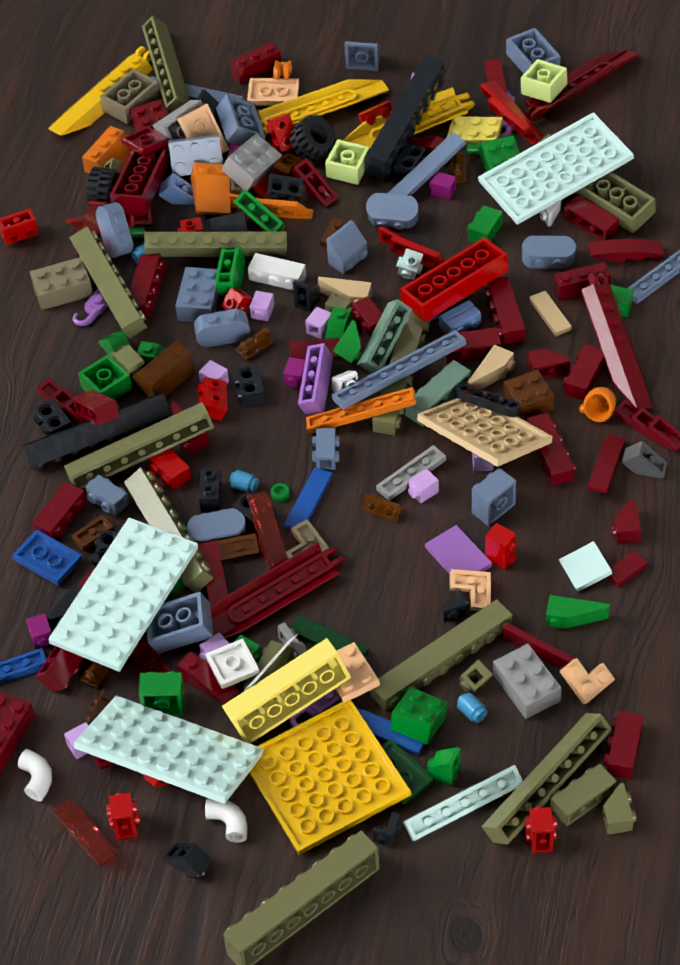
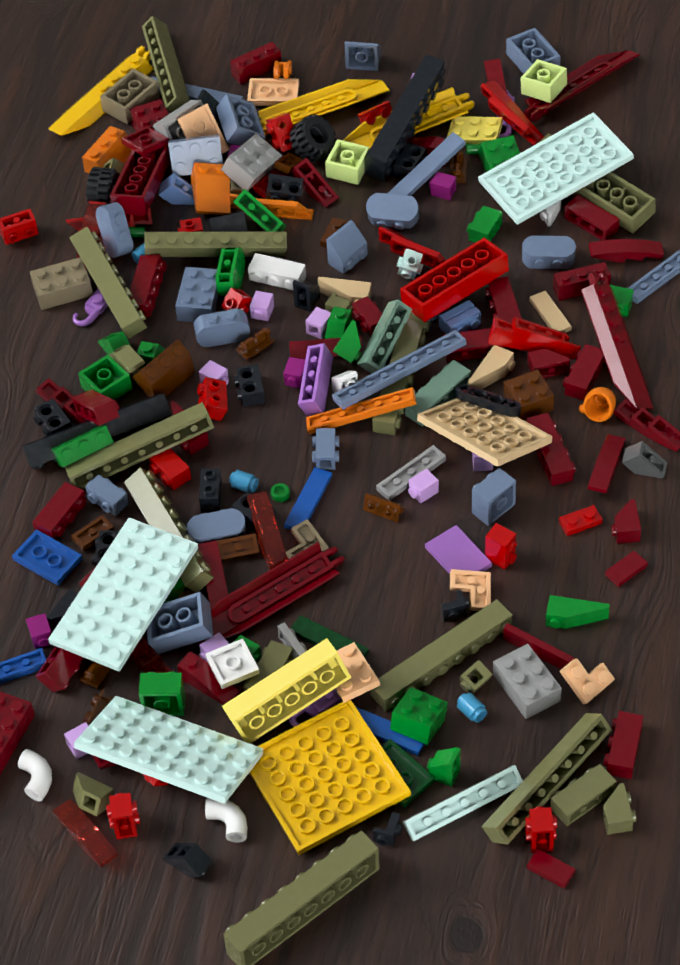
white sticker [244,634,298,691] -> none
light aqua tile [559,541,613,592] -> none
none -> green brick [51,425,114,467]
none -> olive slope [72,772,114,816]
none -> red wedge [488,317,581,359]
none -> dark red tile [527,849,576,889]
none -> red plate [559,505,603,536]

